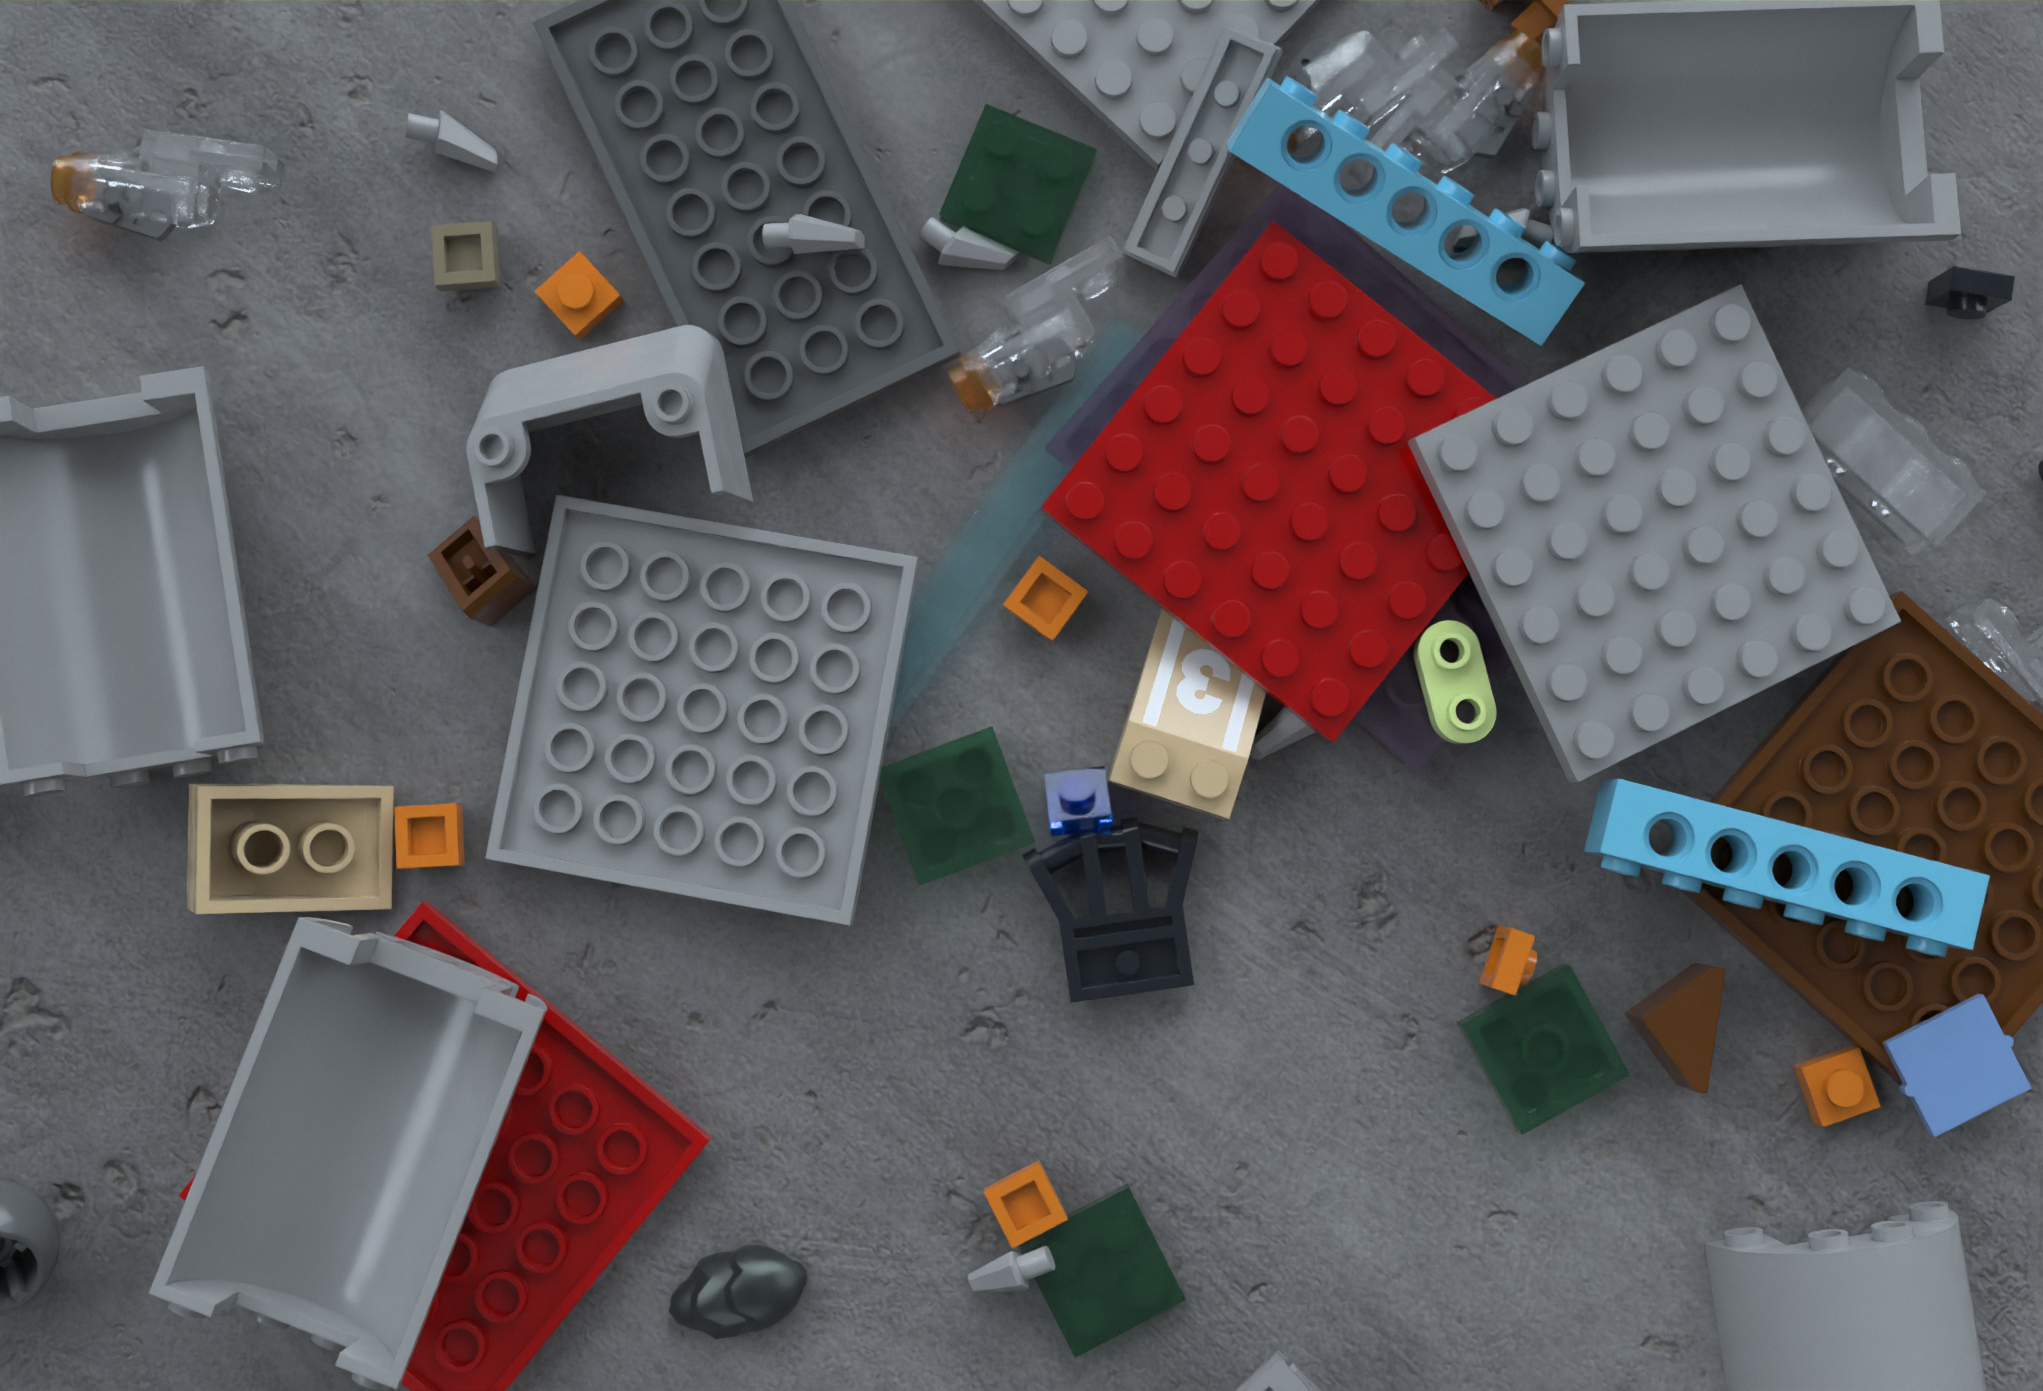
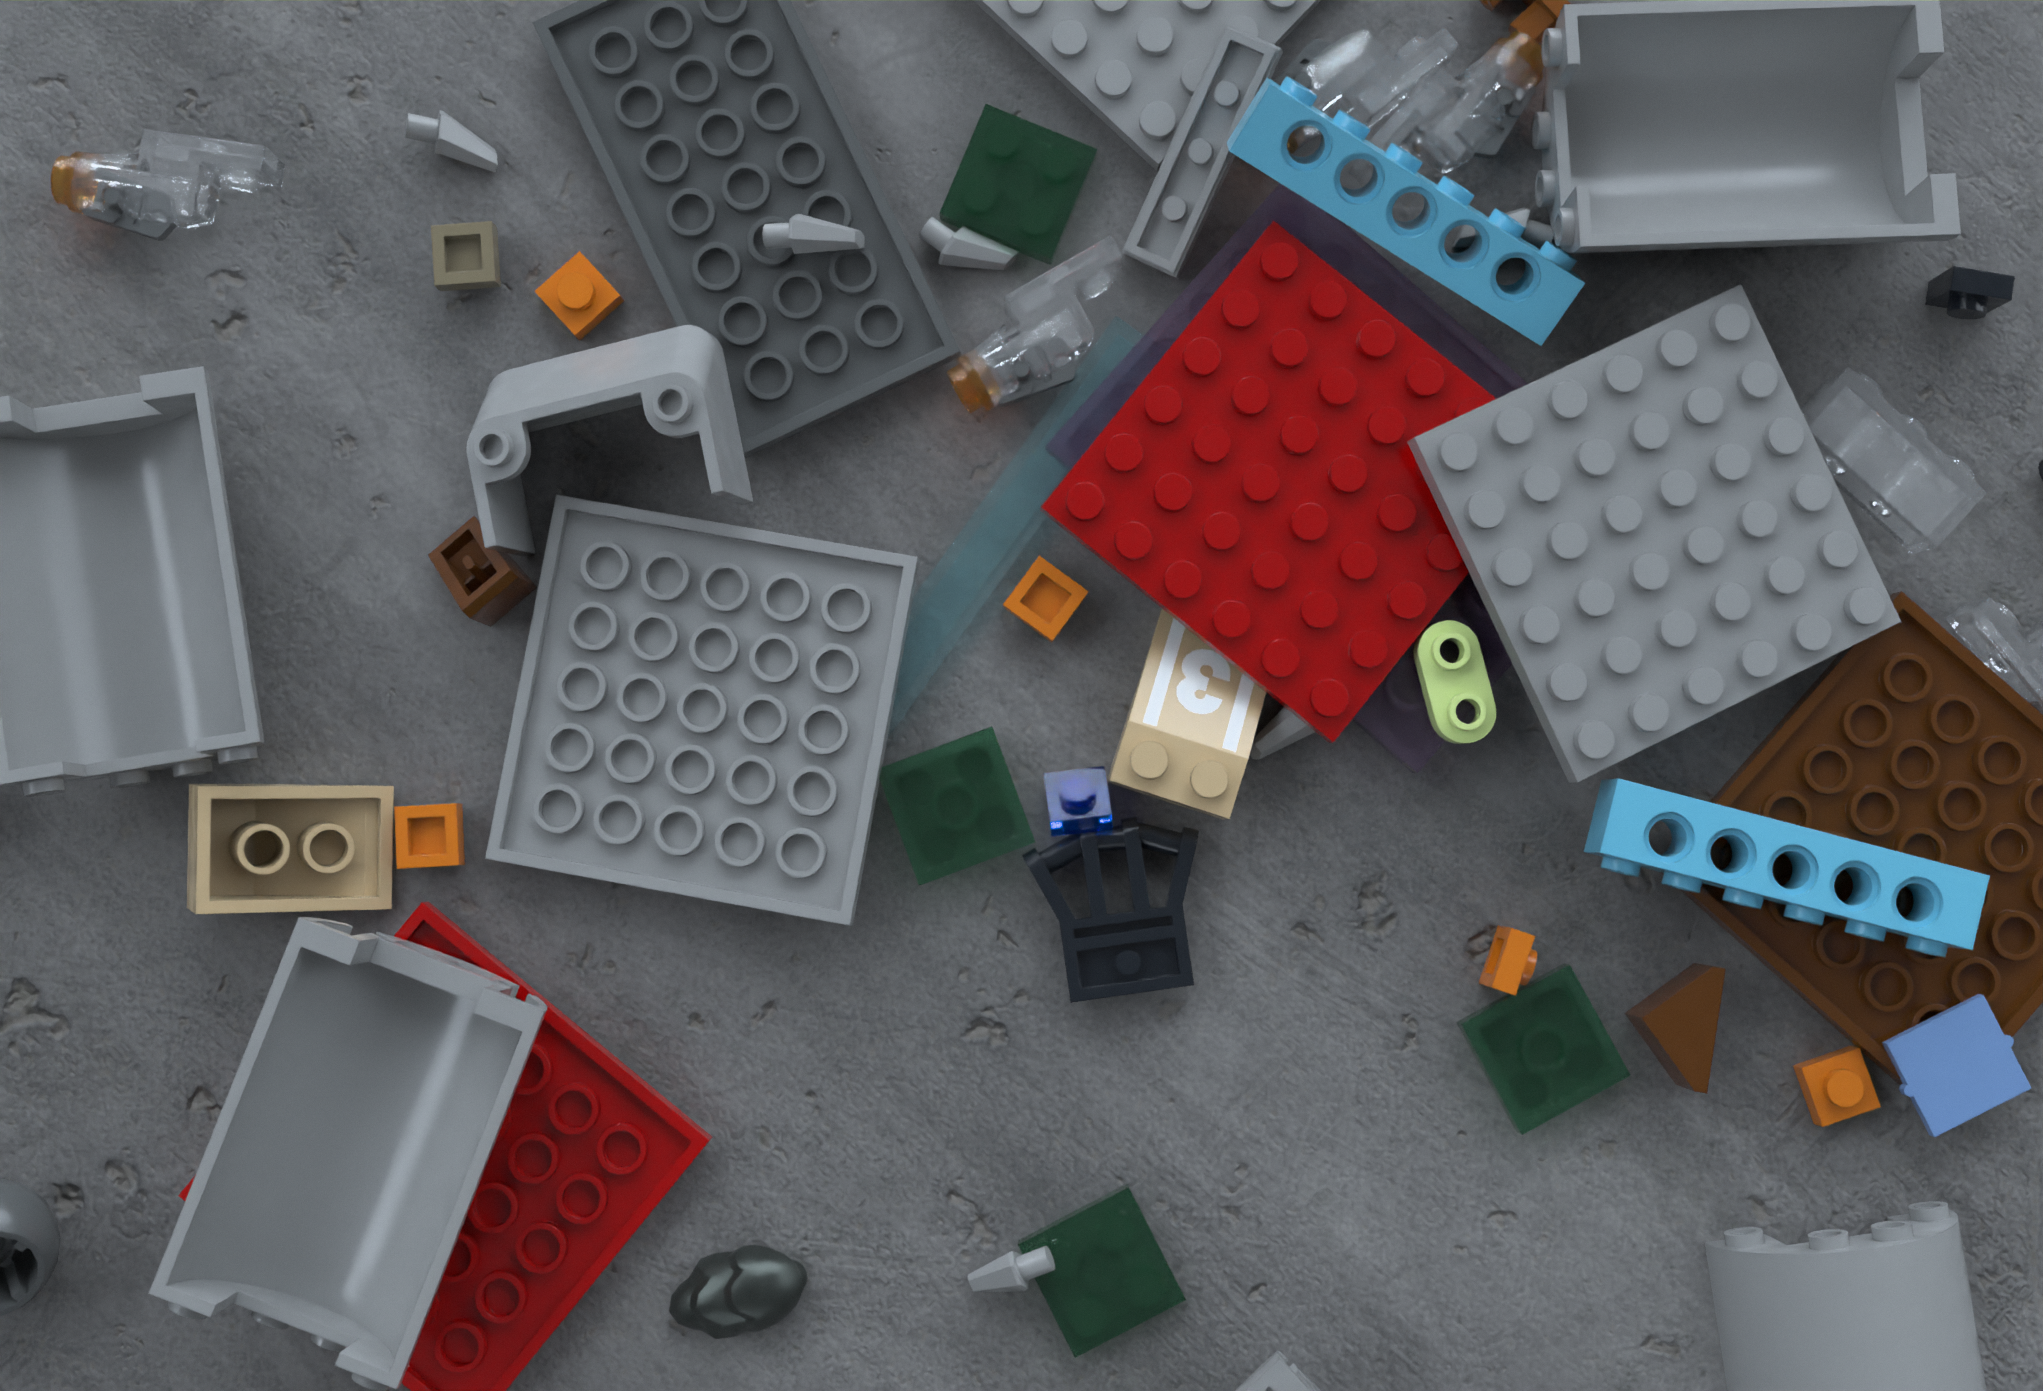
orange plate [984,1160,1068,1249] -> none

